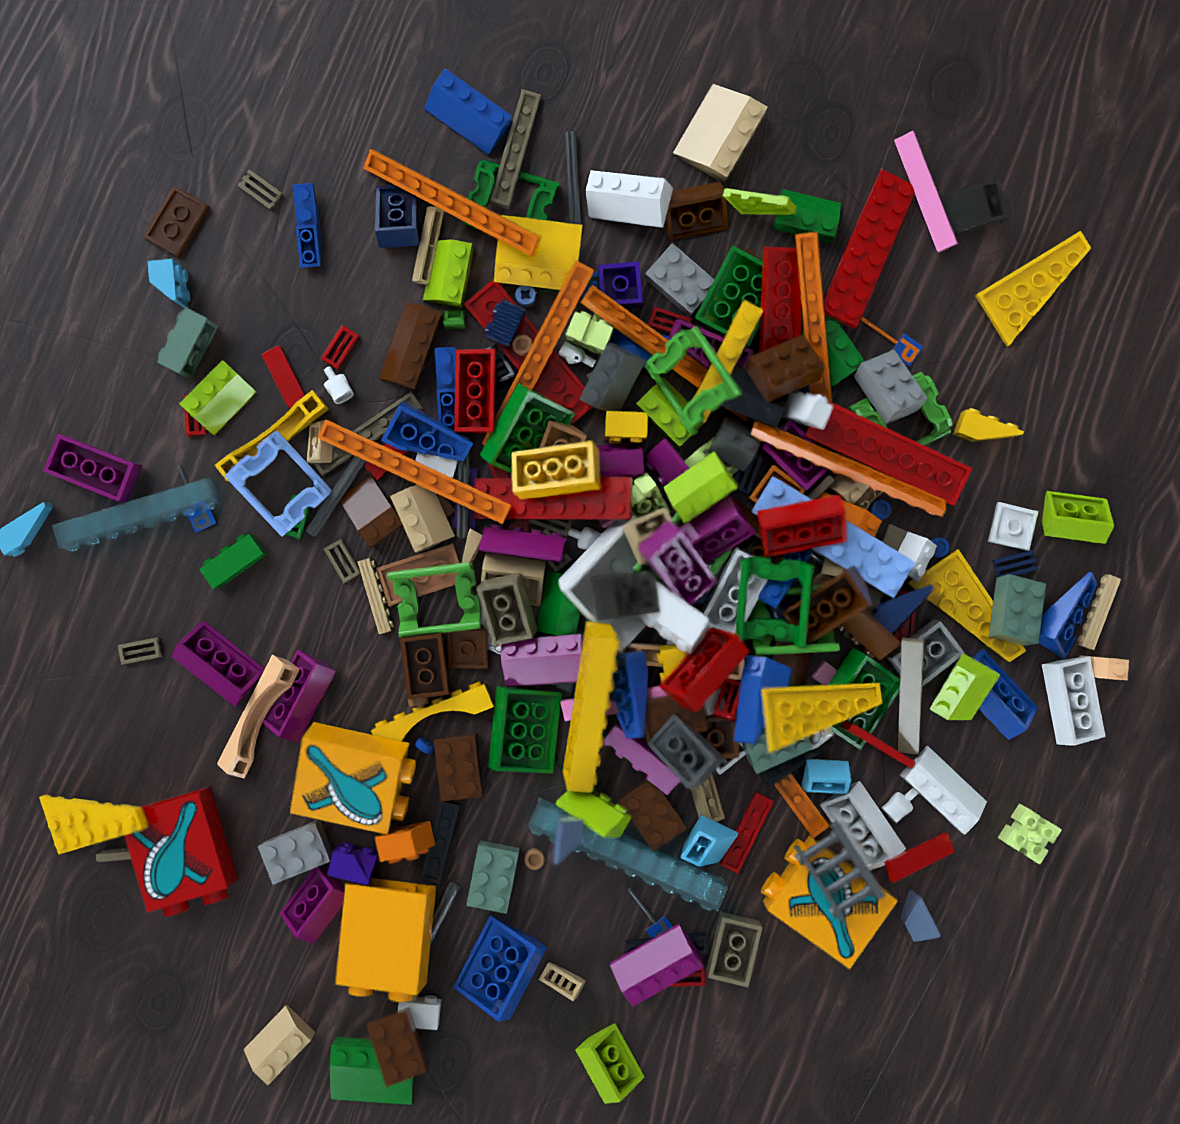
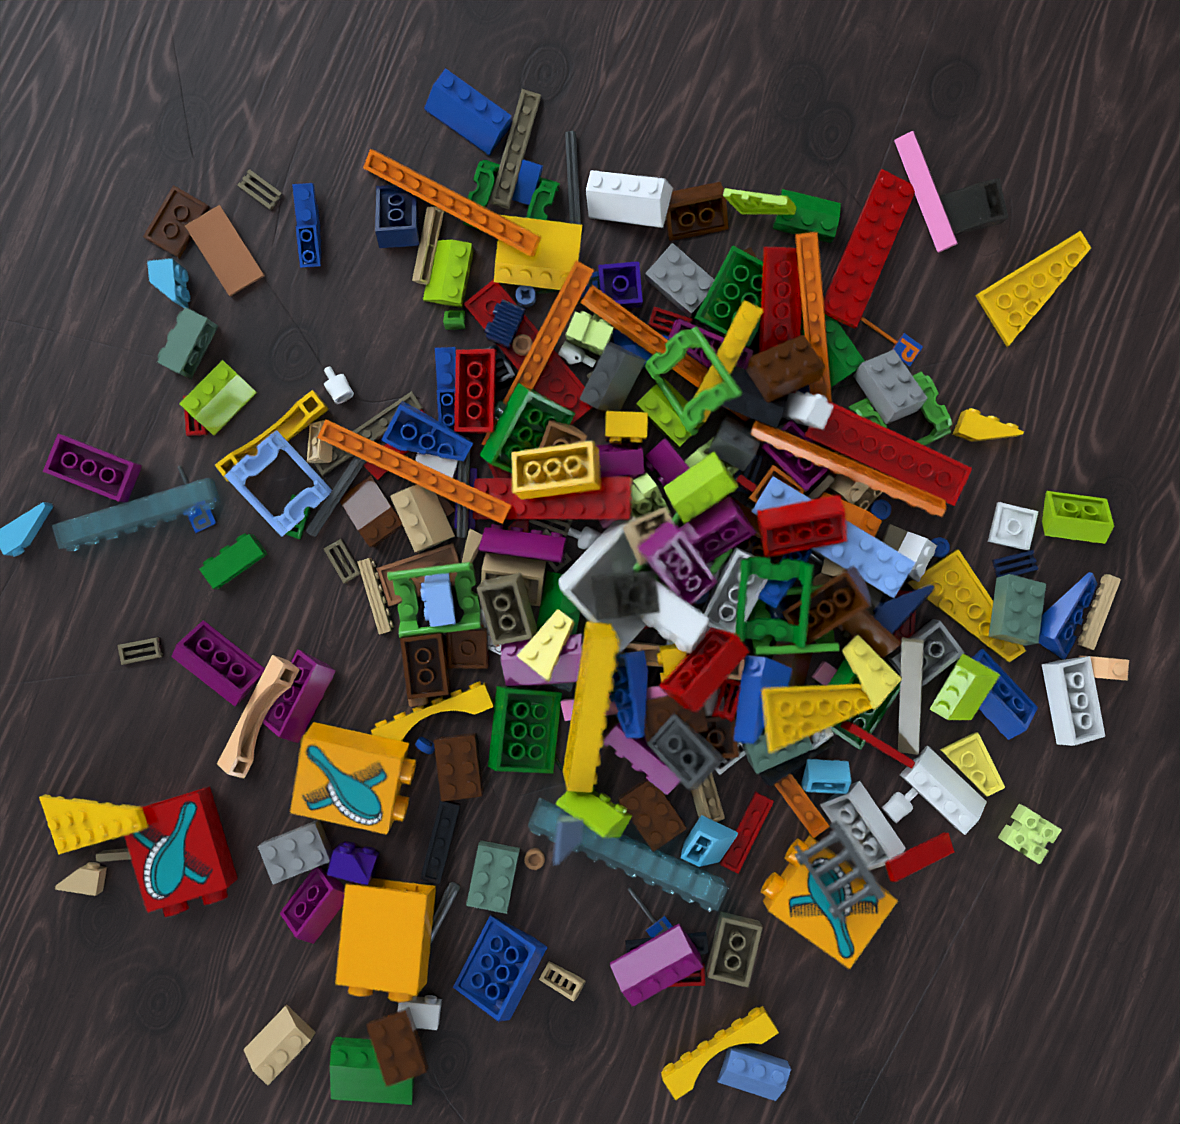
red tile [261,345,305,409] -> none
red tile [320,325,360,370] -> none
orange brick [375,821,436,863] -> none
reddish brown slope [379,302,444,392] -> none
lime slope [575,1024,645,1104] -> none
tan slope [673,84,768,184] -> none
sand blue slope [900,890,941,942] -> none
none -> tan slope [55,862,107,896]
none -> nougat tile [185,205,265,297]
none -> light blue brick [421,573,455,627]
none -> clear green tile [495,399,507,420]
none -> blue tile [512,159,543,205]
none -> light yellow wing [517,609,575,682]
none -> yellow arch [661,1006,779,1100]
none -> medium blue slope [717,1045,791,1101]
none -> red tile [735,474,757,494]
none -> light yellow wing [842,635,902,709]
none -> light yellow wing [940,732,1005,796]

